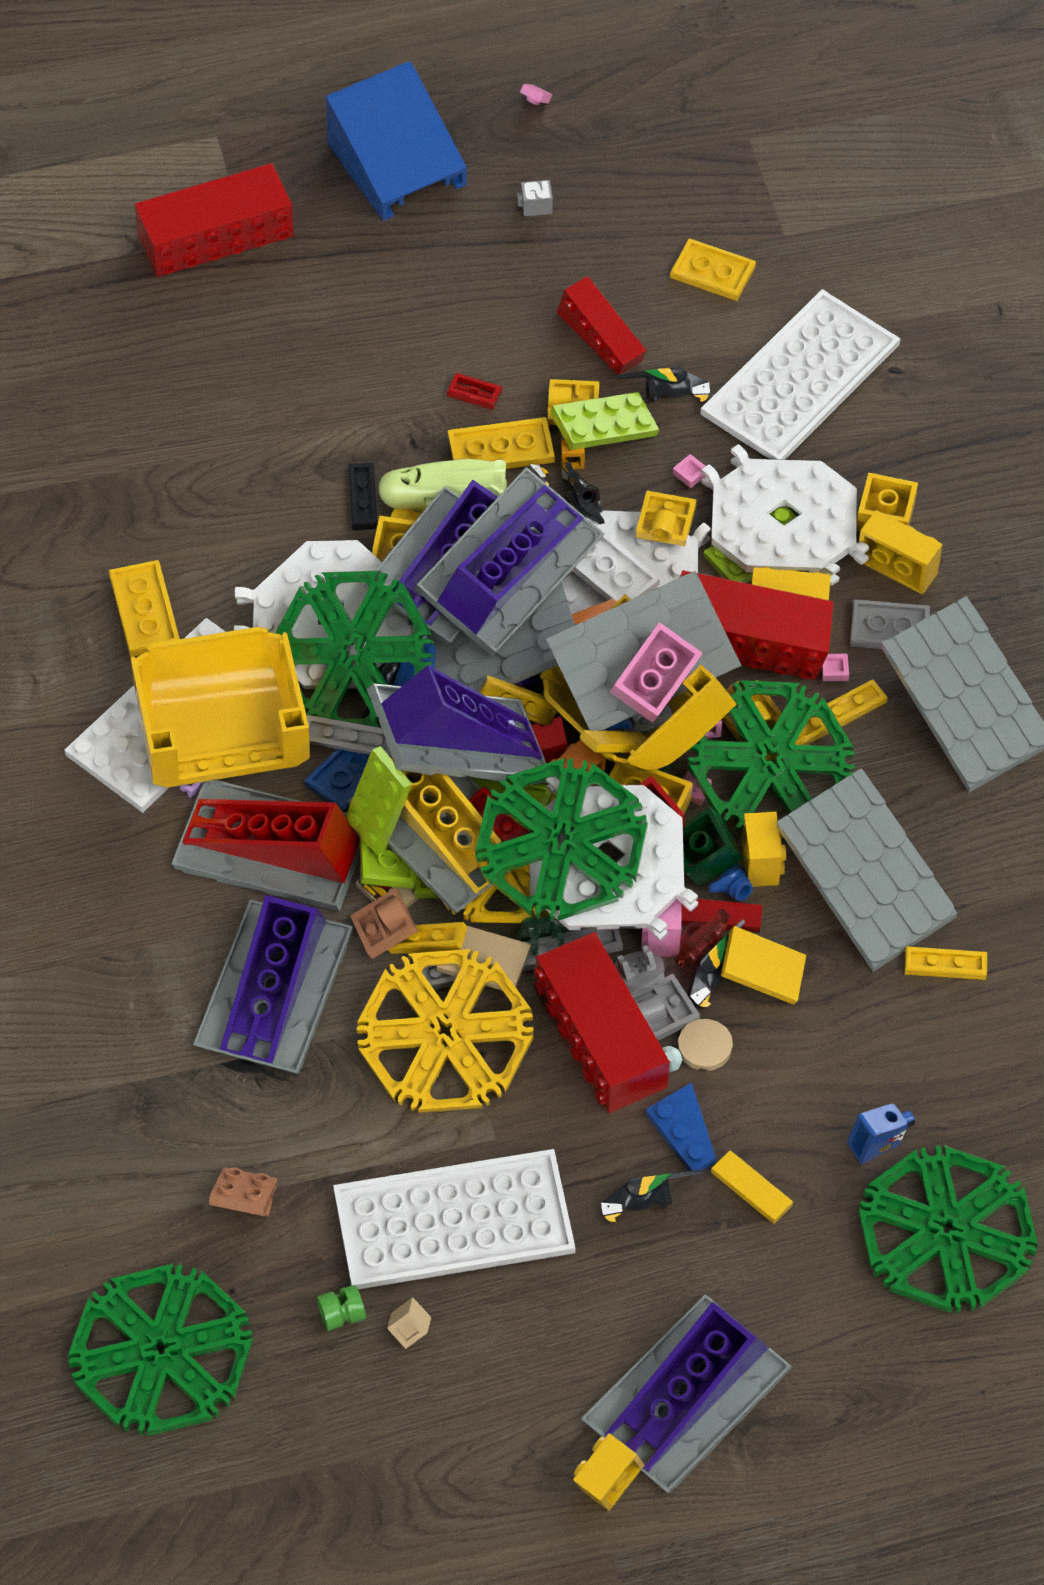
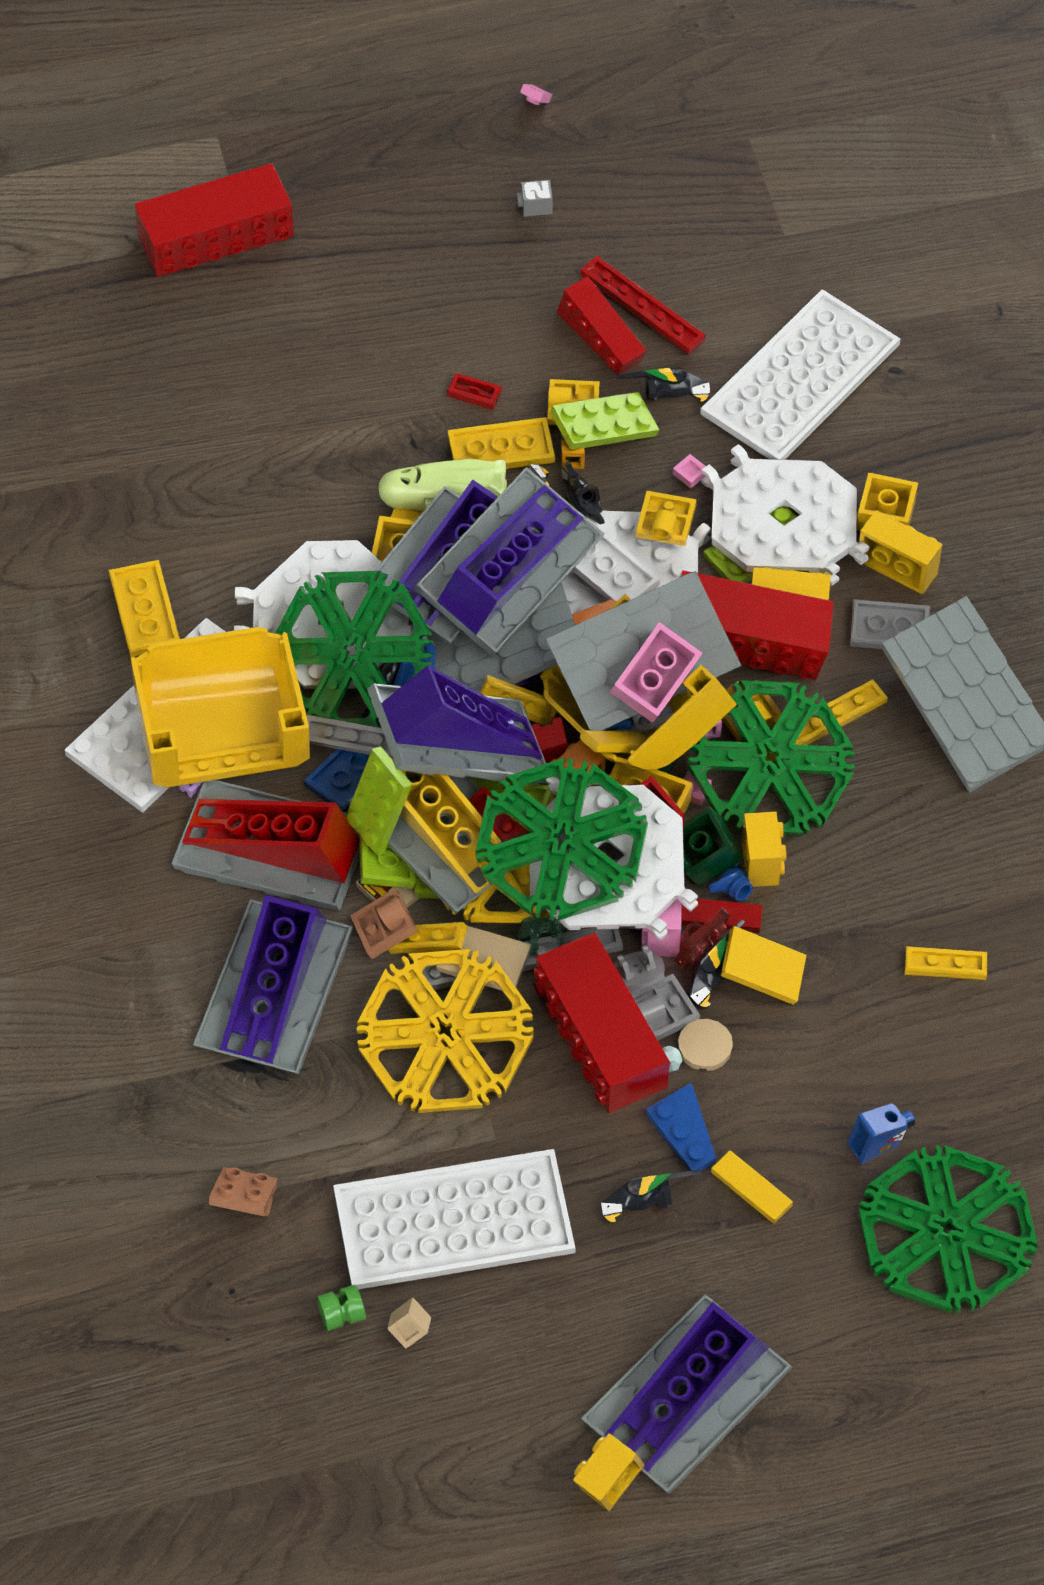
green plate [68,1263,253,1436] -> none
blue windscreen [326,61,467,221] -> none
black tile [349,463,378,530] -> none
yellow tile [670,238,756,301] -> none
light grey piece [777,768,957,972] -> none
bright pink plate [822,654,849,681] -> none
none -> red plate [580,256,705,355]

